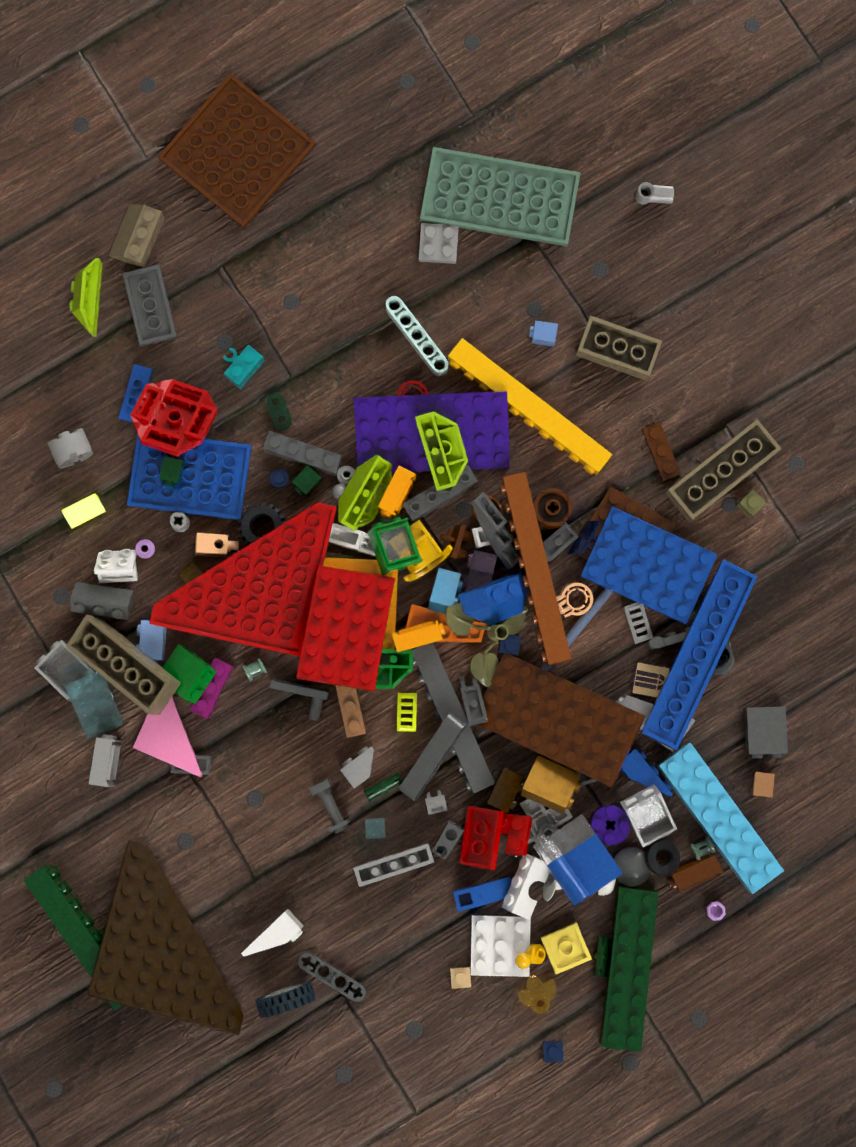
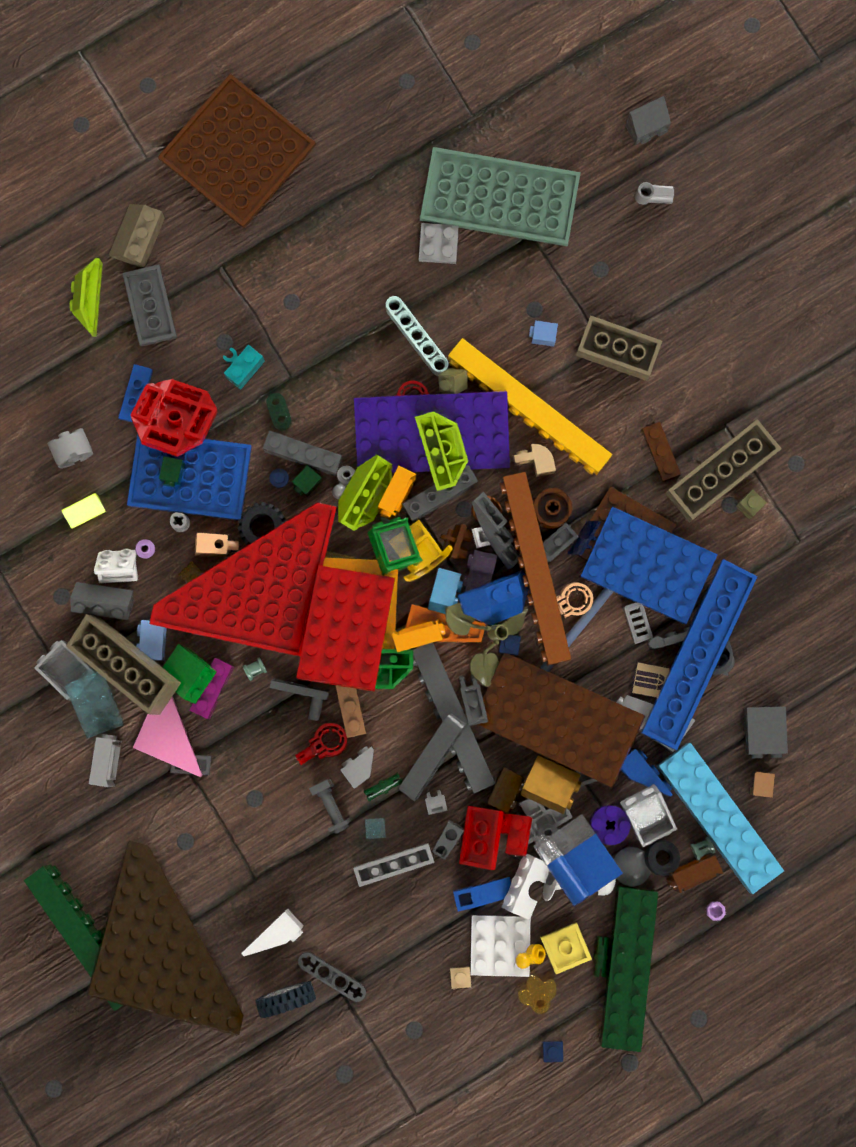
white slope [329,523,388,558] -> none
neon yellow slope [397,693,417,732] -> none
none -> red pin [295,723,347,765]
none -> olive brick [438,368,468,394]
none -> tan brick [513,444,556,477]
none -> dark grey slope [625,96,671,145]

